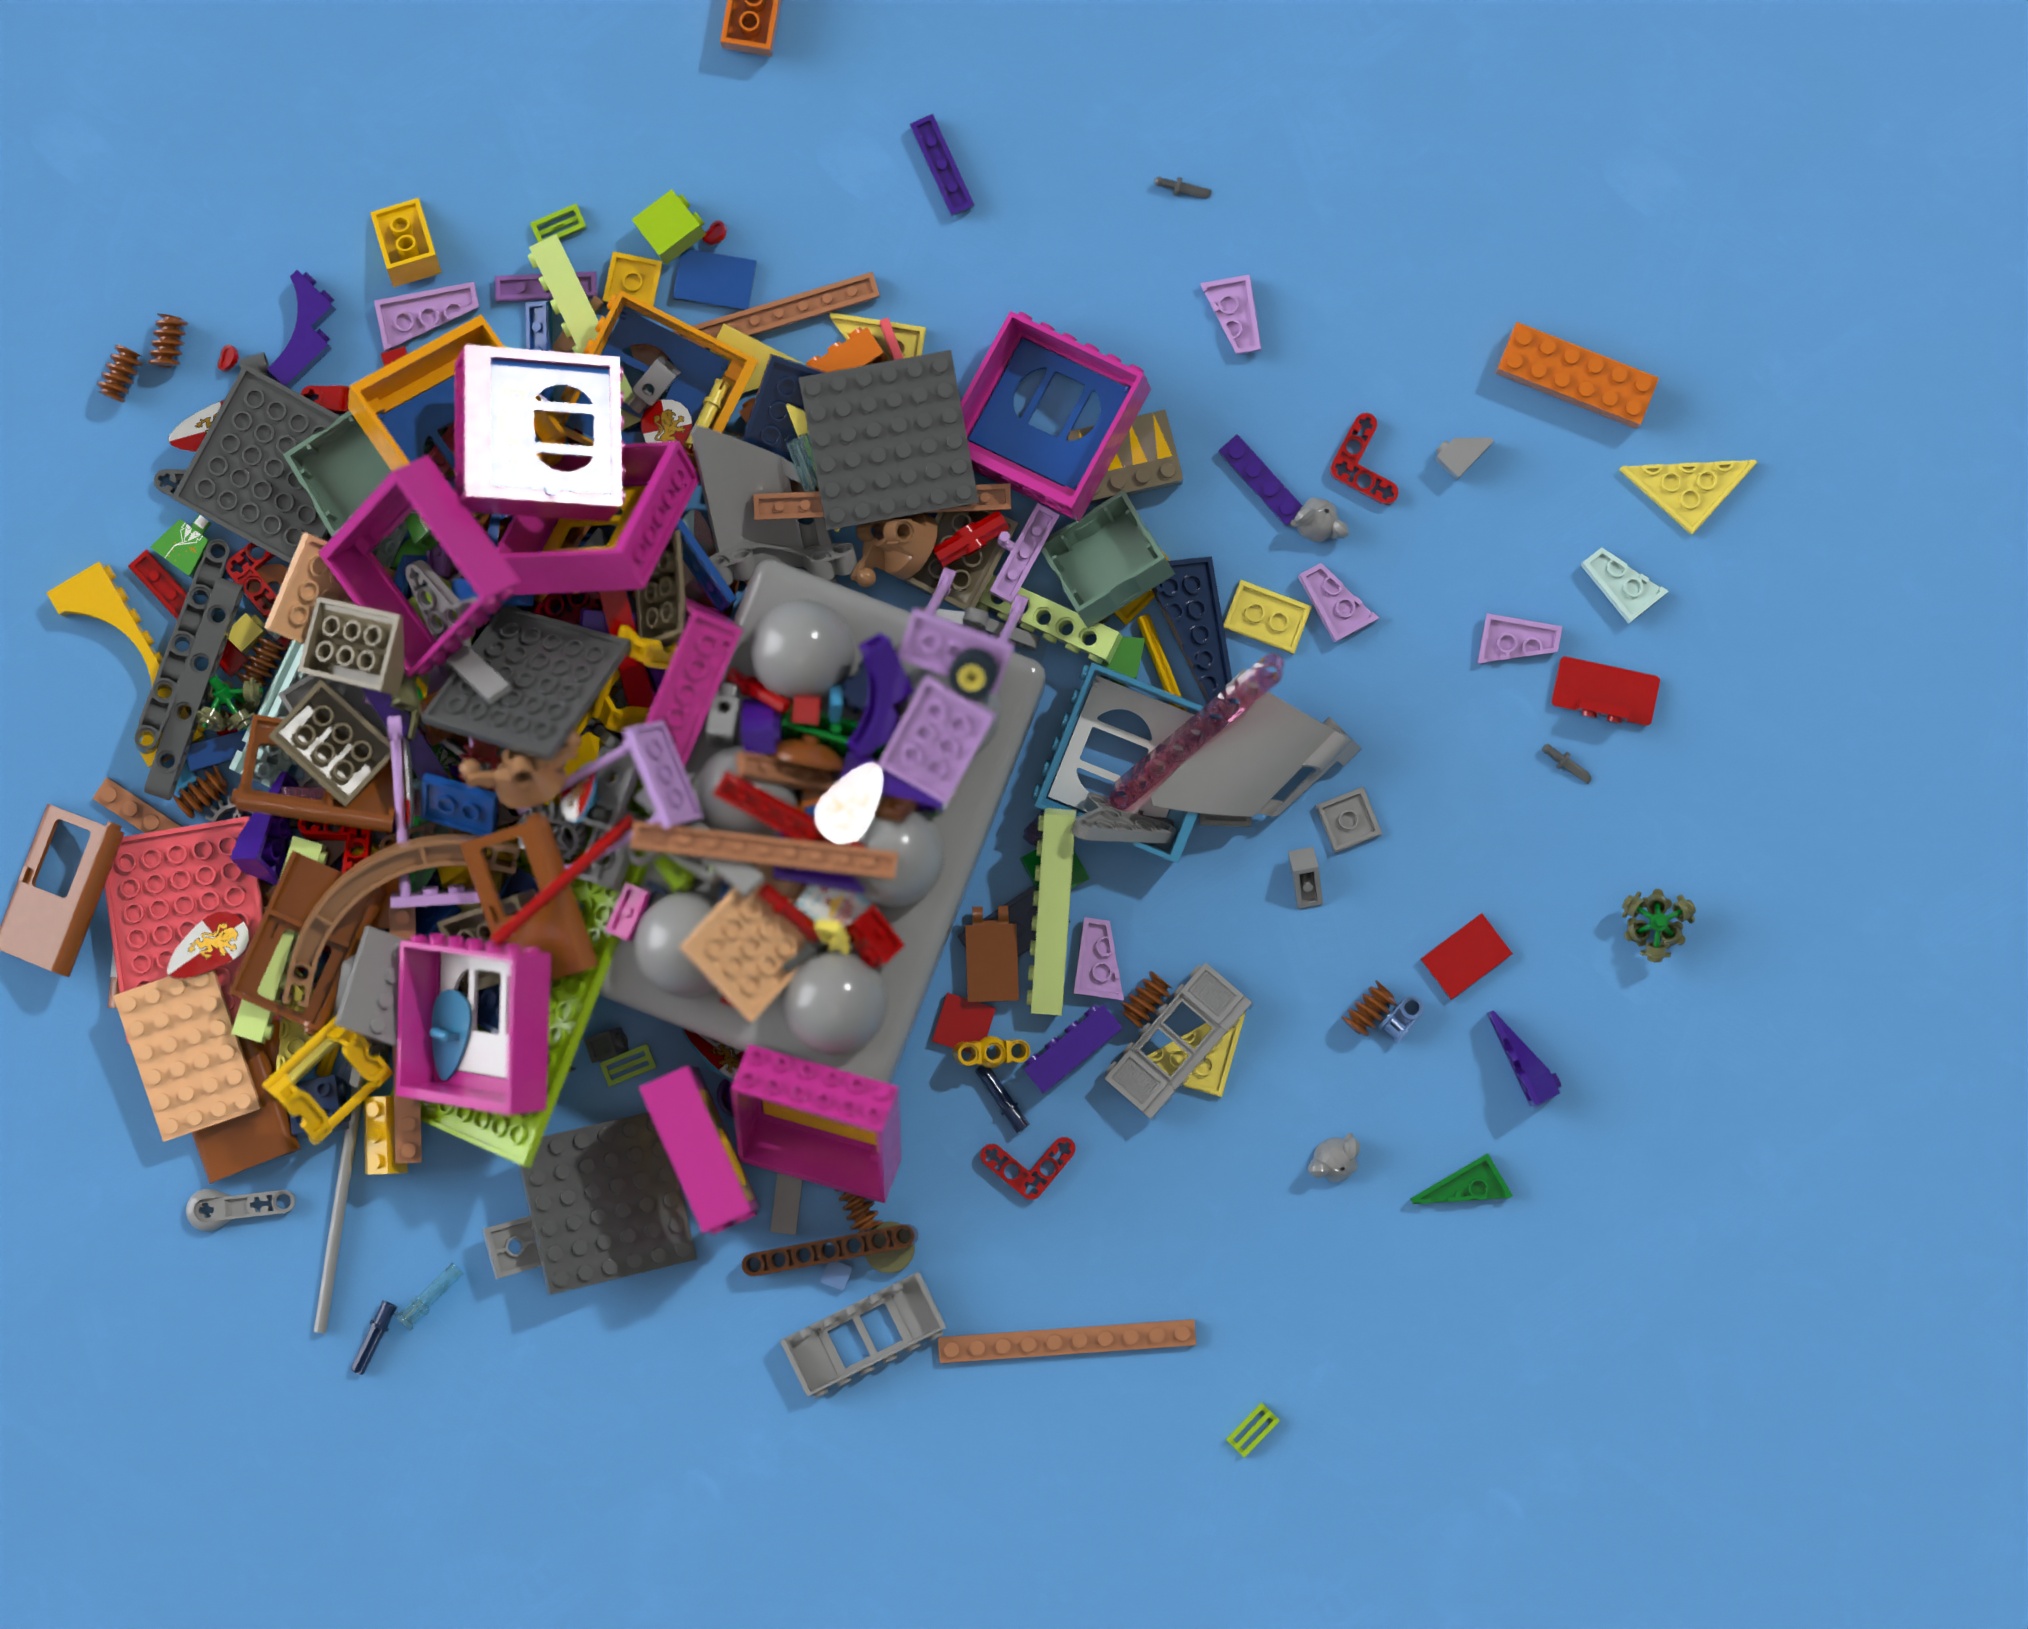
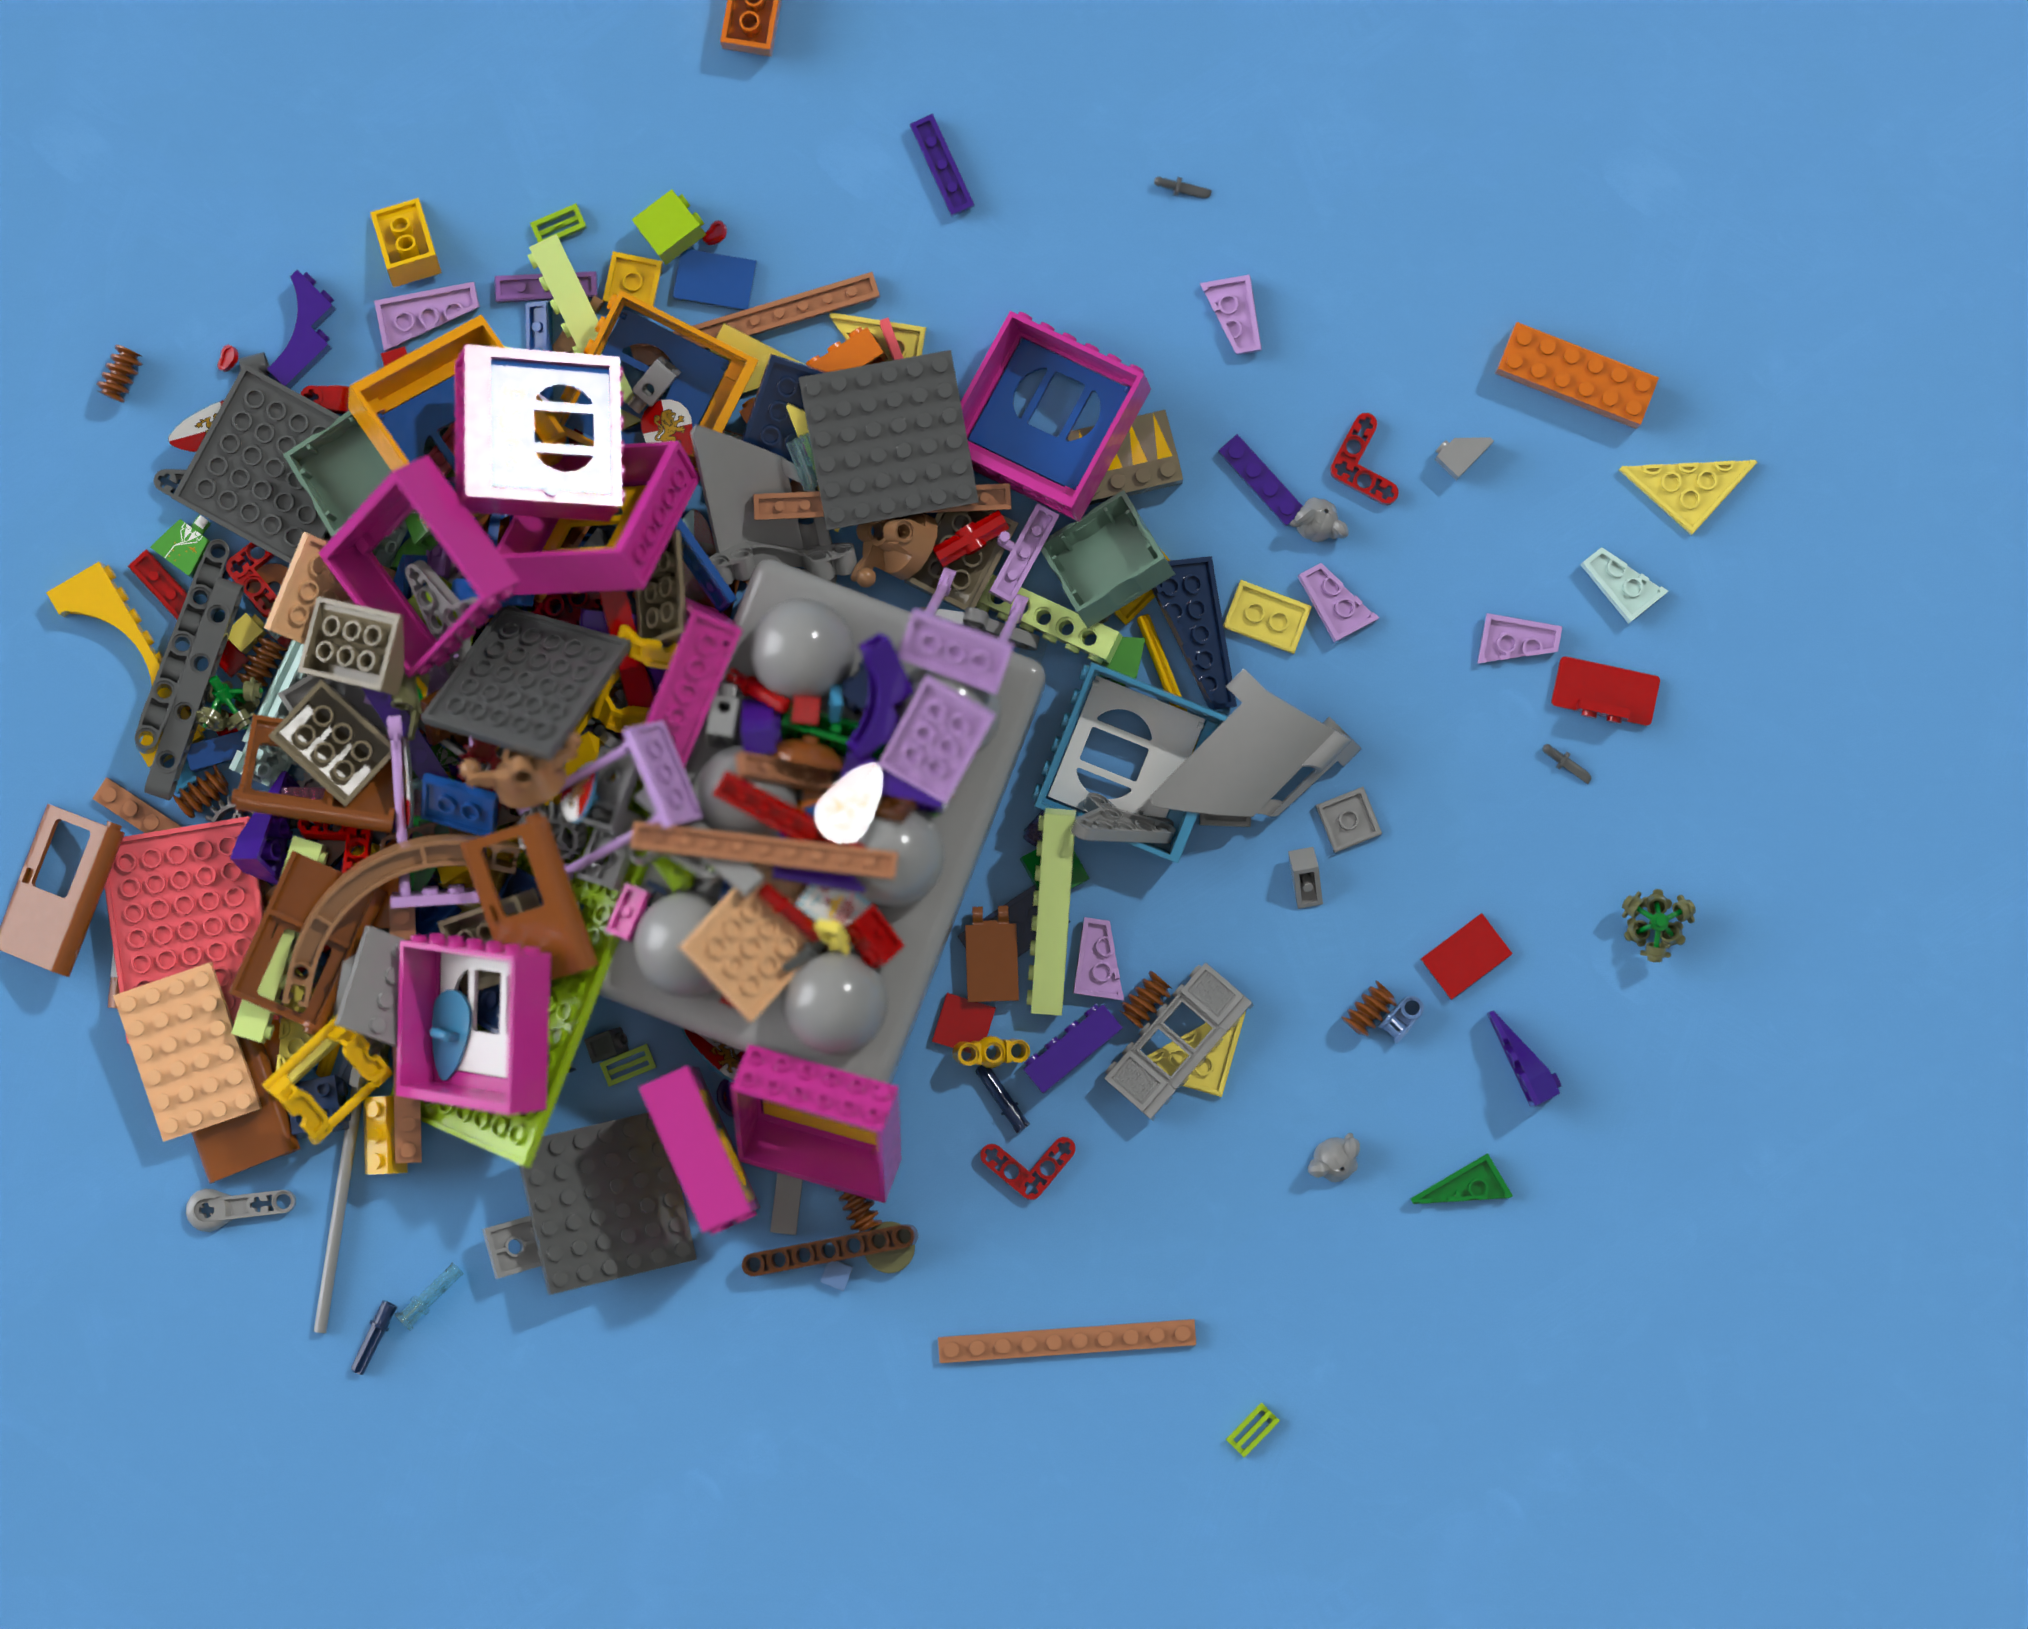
dark orange piece [148,313,188,369] -> none
shield [167,912,249,979] -> none
light grey tile [446,645,512,705] -> none
red piece [490,814,635,947] -> none
light yellow pin [684,378,731,451] -> none
light grey window [780,1271,947,1398] -> none
black wheel [948,648,999,699] -> none
clear pink beam [1109,653,1284,810] -> none

